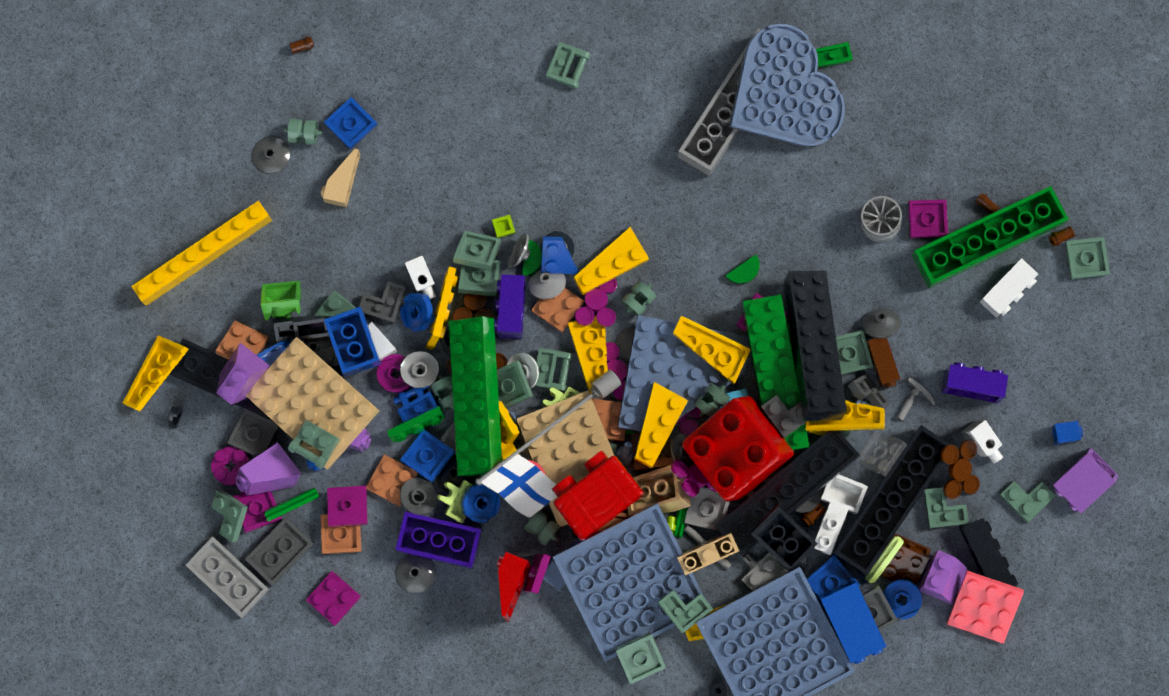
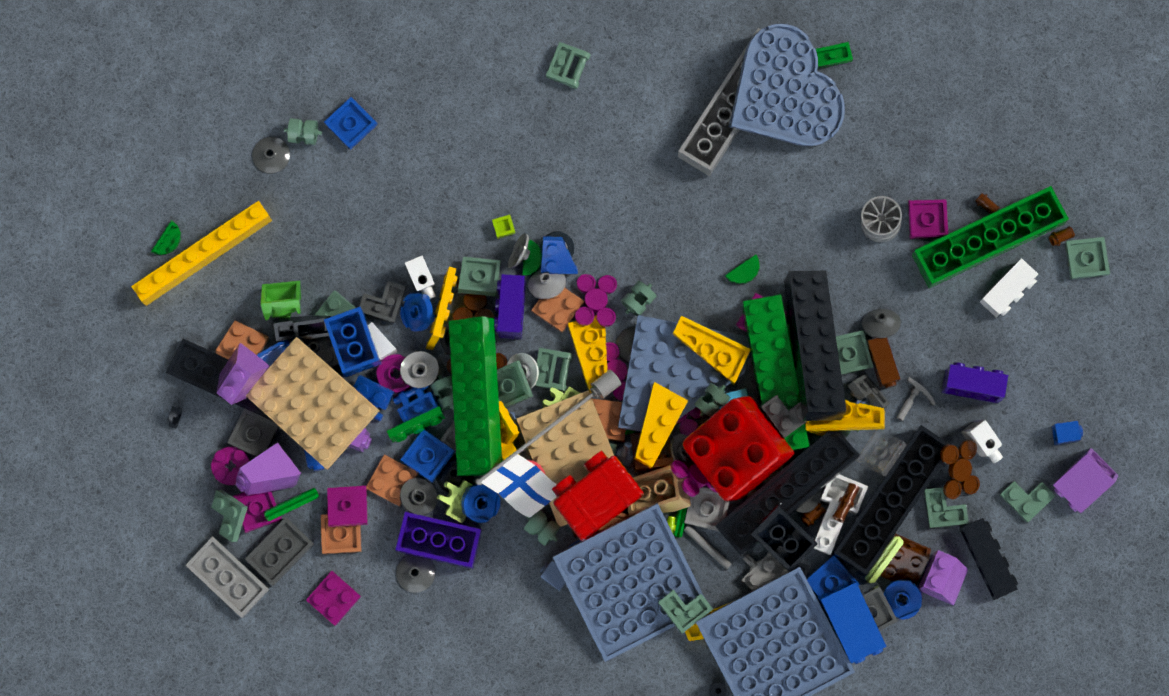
yellow wing [123,335,189,412] -> none
sand green plate [288,420,340,469] -> none
reddish brown pin [289,36,315,54] -> none
tan slope [321,149,360,207] -> none
sand green plate [453,231,501,271] -> none
red slope [496,552,531,621] -> none
magenta plate [523,554,551,594] -> none
yellow wing [573,227,649,295] -> none
sand green plate [614,632,666,684] -> none
tan slope [677,533,739,576] -> none
coral plate [947,571,1024,644] -> none
none -> green tile [151,220,181,255]
none -> blue plate [354,375,394,421]
none -> reddish brown pin [832,483,860,523]

